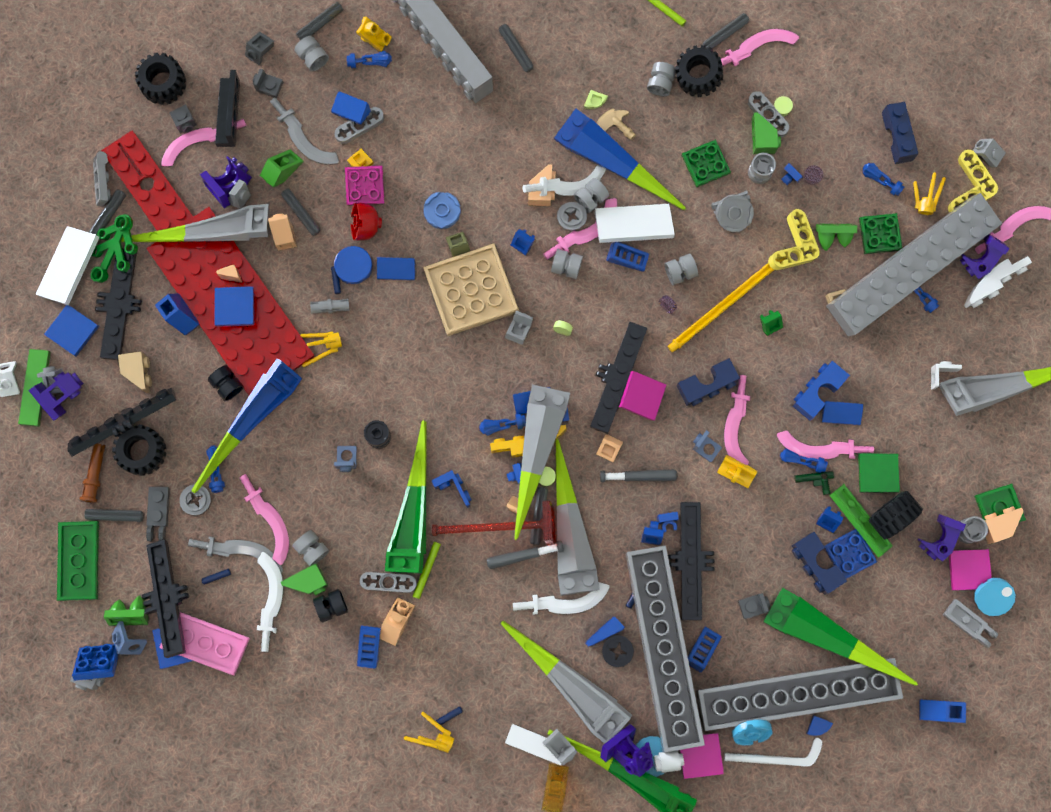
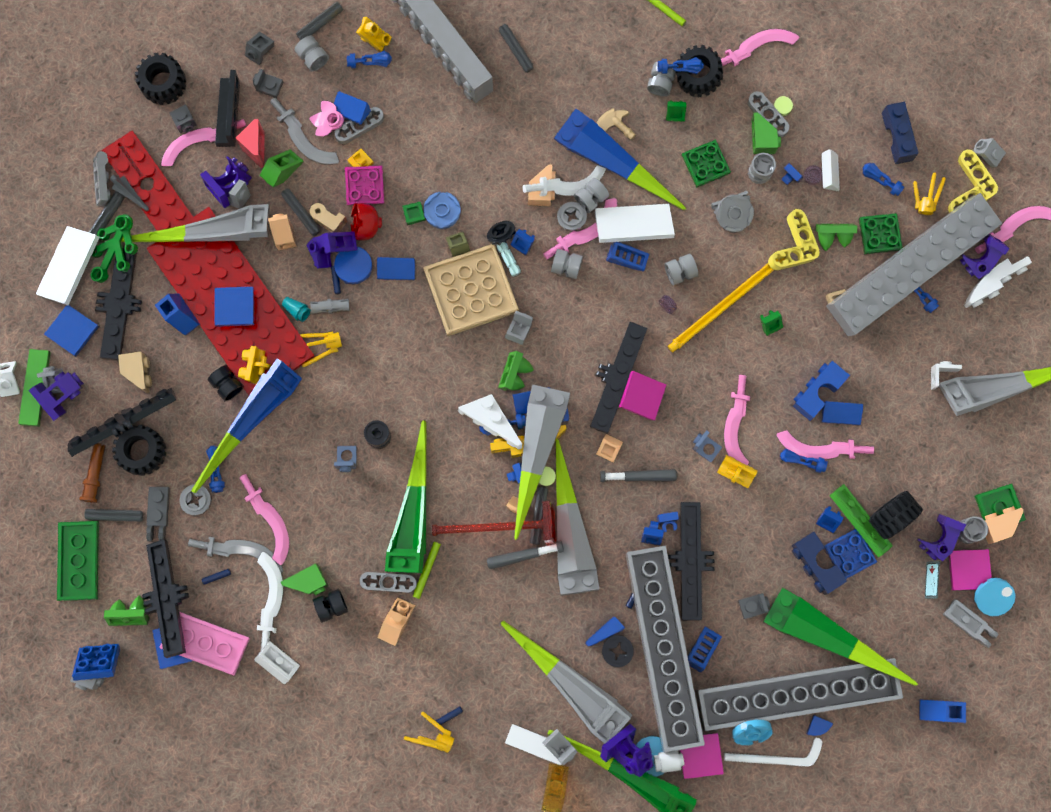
sand blue bracket [112,621,147,655] -> none
light nougat slope [216,265,242,282] -> none
light grey wheel [292,530,330,567] -> none
blue slope [357,626,381,669] -> none
blue bracket [431,470,472,508] -> none
white sword [513,582,609,615] -> none
yellowish green tile [553,320,573,336] -> none
yellowish green tile [584,90,608,109] -> none
dark blue arch [676,358,740,407] -> none
dark grey axle [703,13,749,49] -> none
dark green hose [794,471,834,495] -> none
green tile [858,453,900,493] -> none
none -> dark grey piece [110,174,149,211]
none -> coral slope [236,119,265,168]
none -> yellow hips [238,346,271,384]
none -> white slope [254,641,300,684]
none -> teal cone [282,297,311,322]
none -> dark purple tile [306,231,357,269]
none -> bright pink plate [310,101,344,137]
none -> tan leg [310,203,347,233]
none -> green tile [402,202,425,225]
none -> white wing [458,394,522,450]
none -> black gear [487,221,516,245]
none -> light aqua axle [497,242,521,277]
none -> bright green tile [498,351,534,391]
none -> blue piece [657,57,703,74]
none -> green tile [666,100,686,122]
none -> white slope [822,149,840,191]
none -> clear light blue sticker [924,561,940,599]

